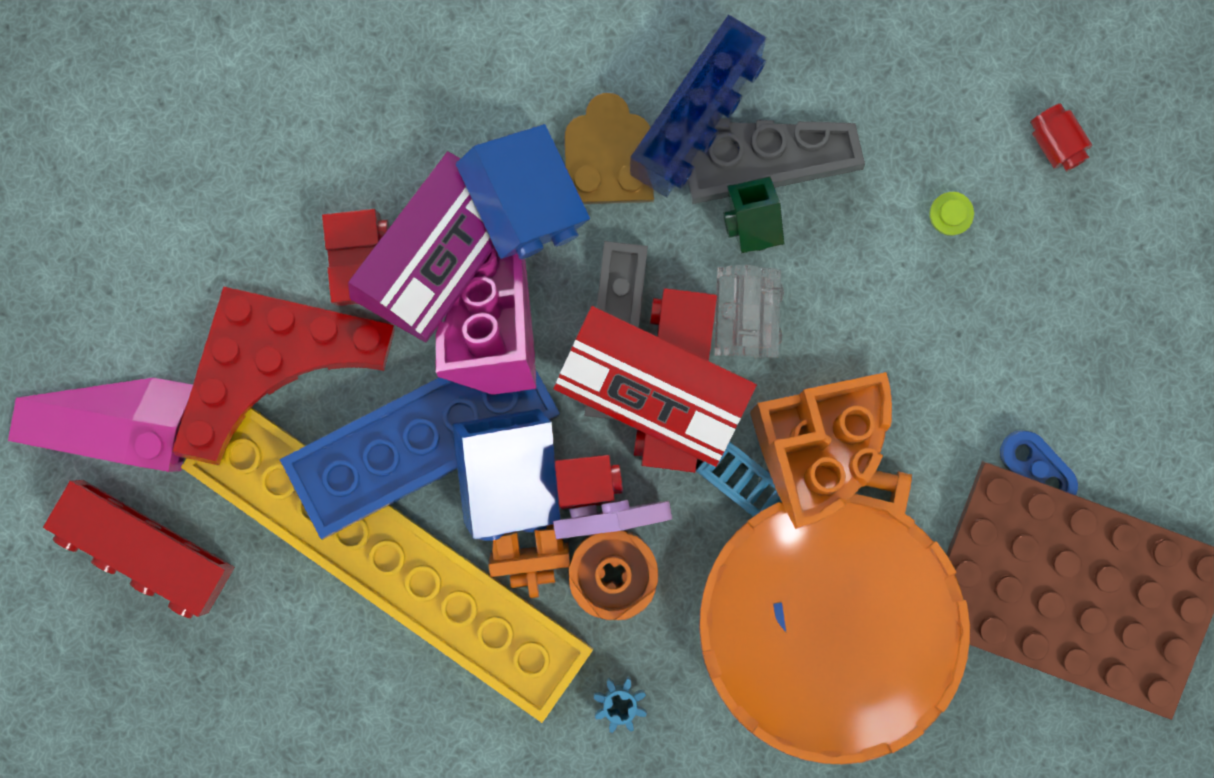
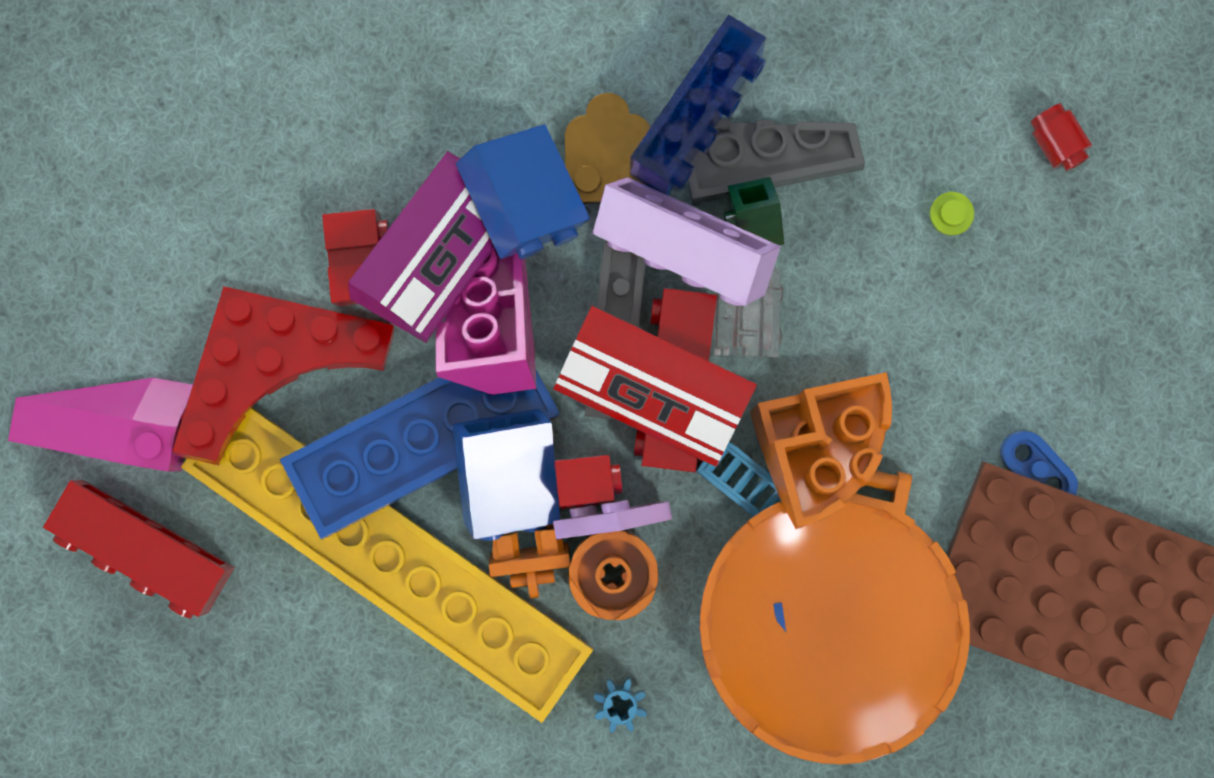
none -> lavender brick [593,177,781,306]

